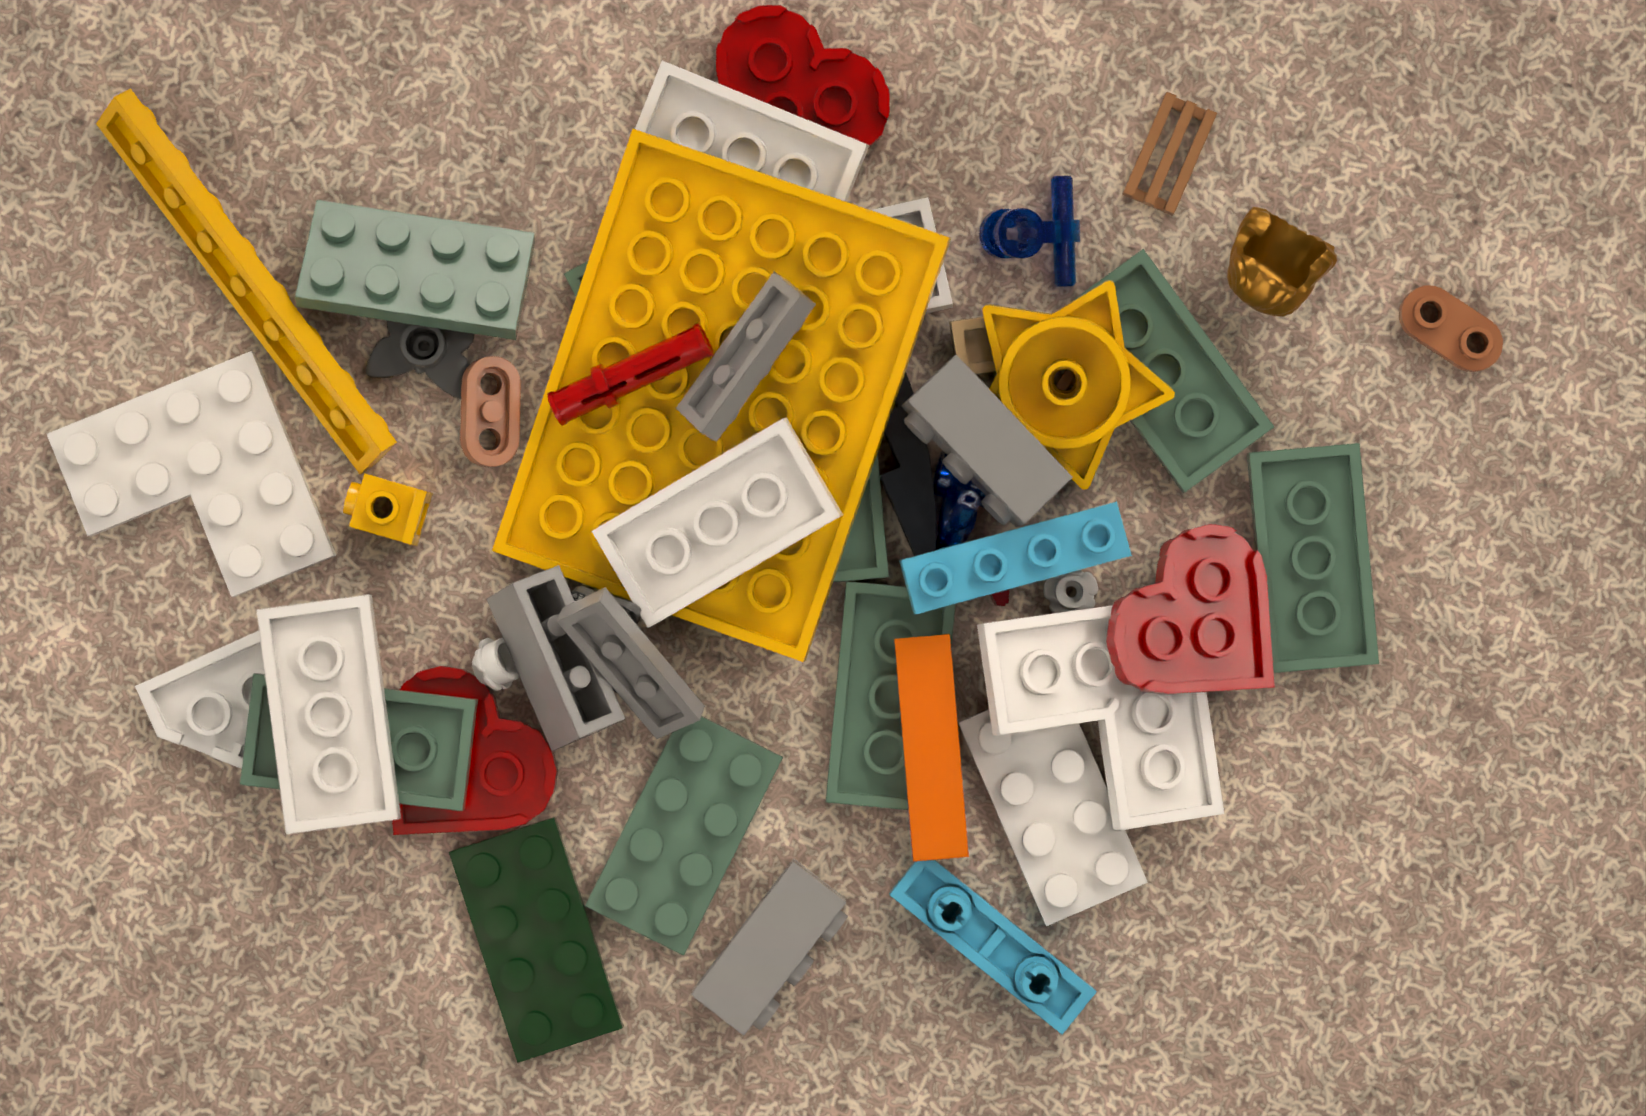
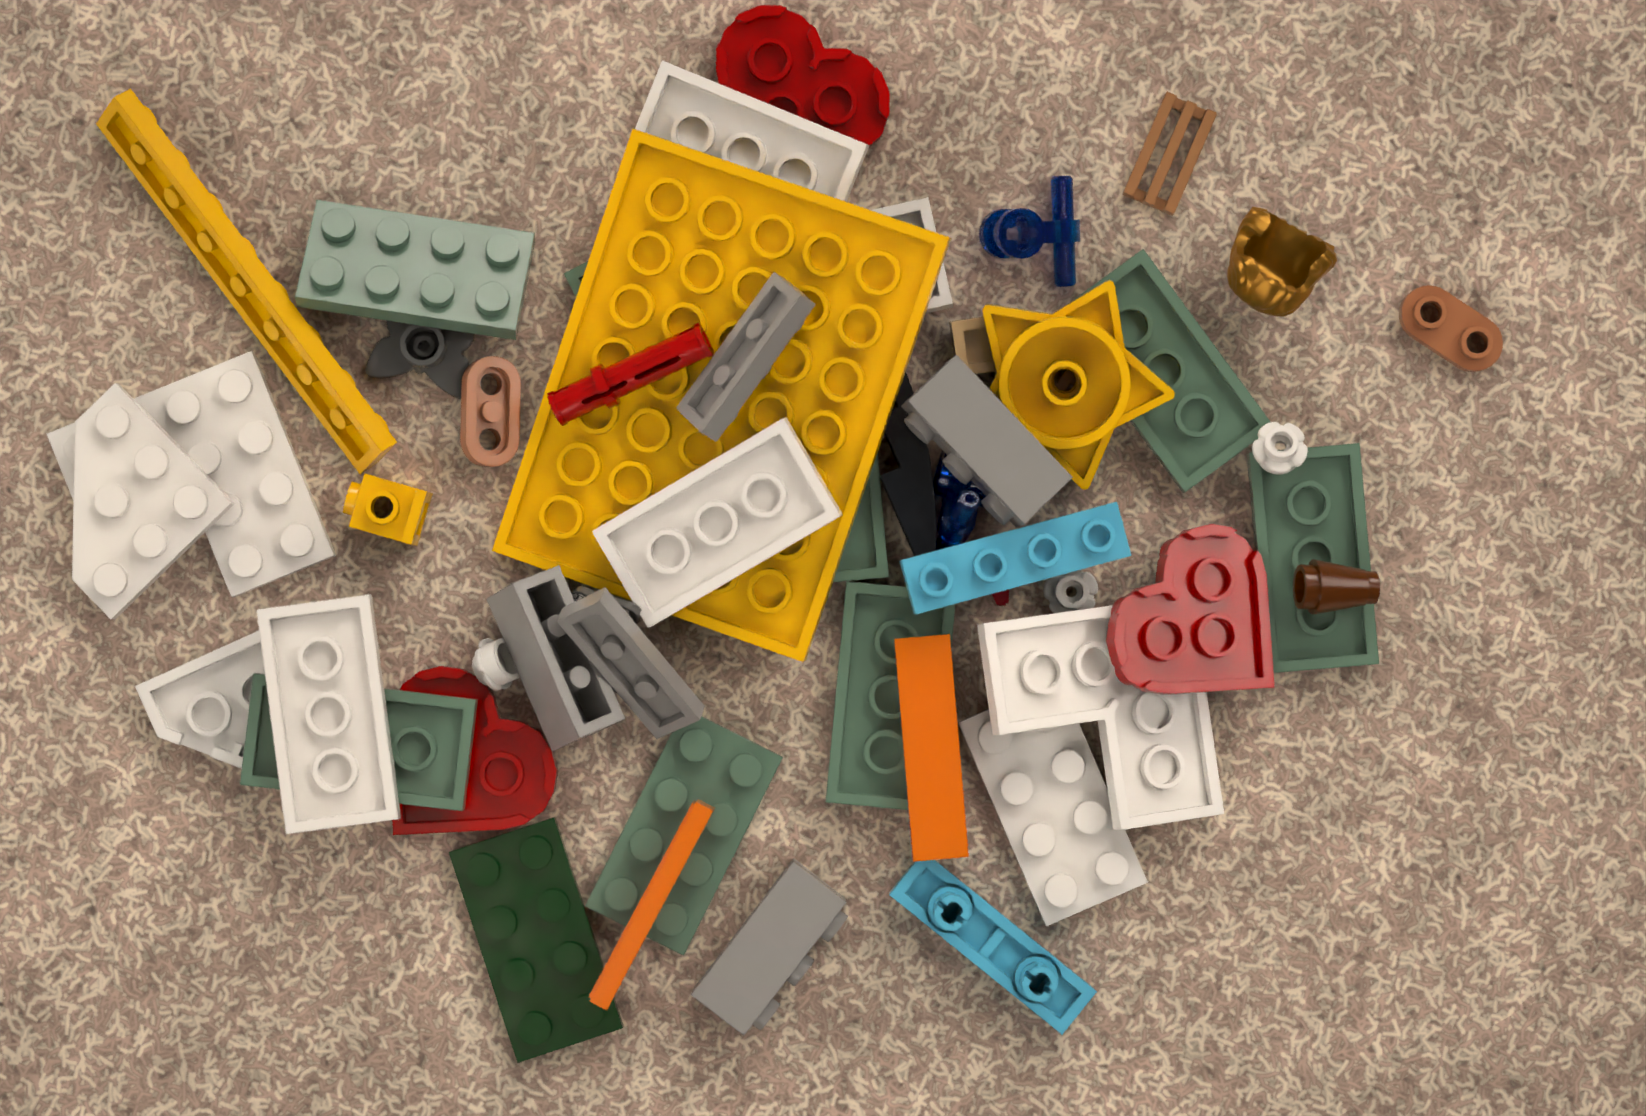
none -> white plate [72,383,235,620]
none -> orange tile [589,799,715,1011]
none -> white plate [1252,422,1308,475]
none -> reddish brown cone [1293,559,1380,615]

